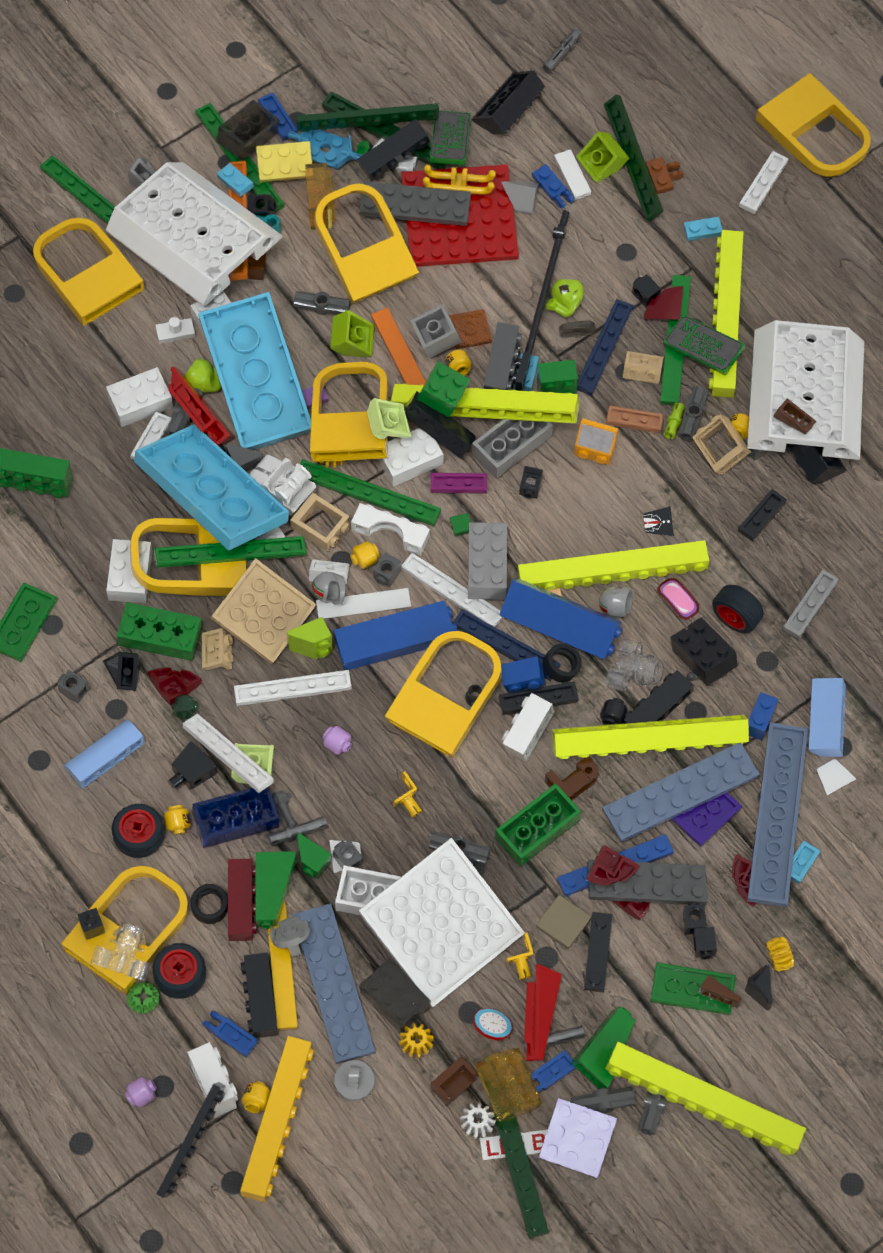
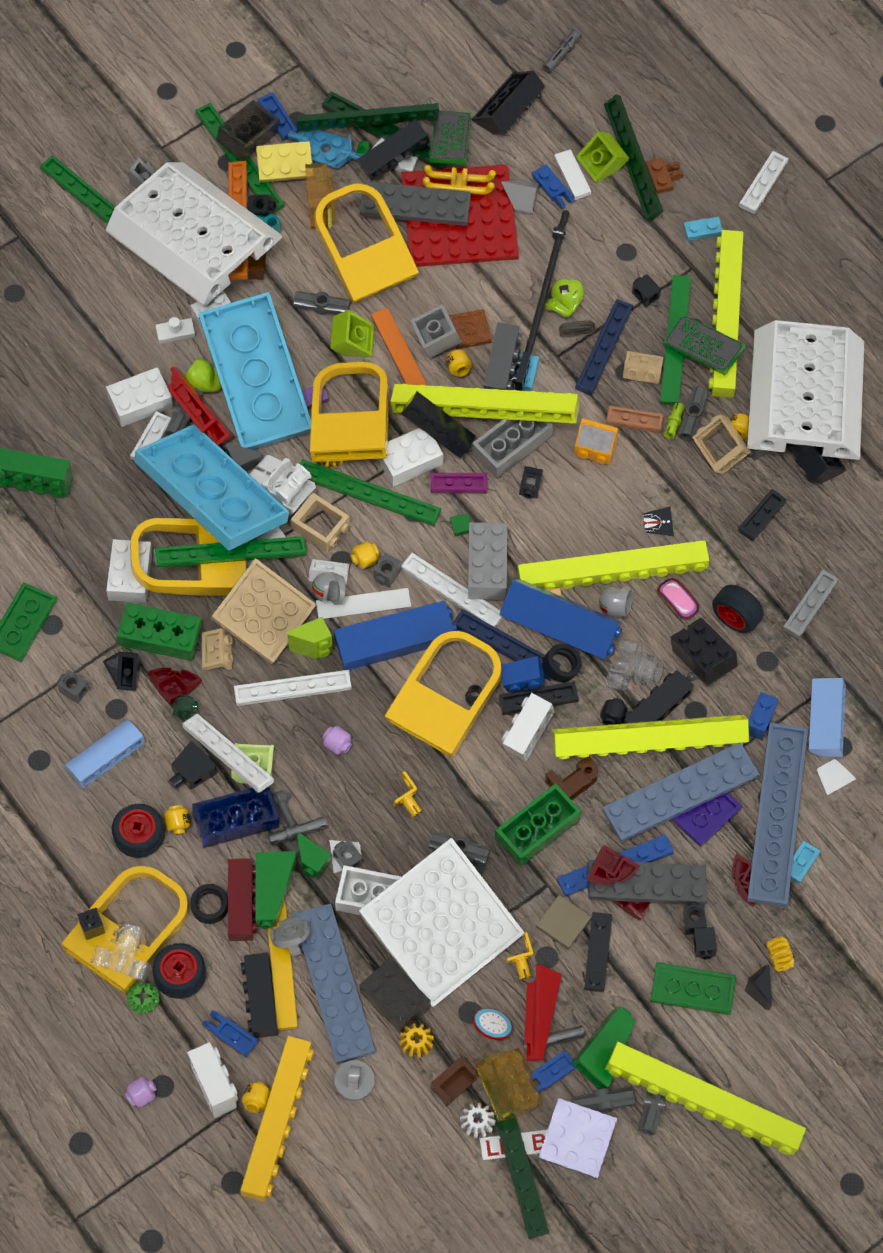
yellow window [33,218,144,327] -> none
black plate [157,1082,226,1198] -> none
medium azure plate [216,163,254,197] -> none
white arch [351,503,430,556] -> none
yellowish green slope [367,398,412,439] -> none
green brick [417,361,471,417] -> none
green brick [536,360,578,394] -> none
dark red brick [644,286,683,321] -> none
reddish brown slope [698,976,742,1008] -> none
yellow window [756,73,871,176] -> none
reddish brown slope [773,398,817,435] -> none

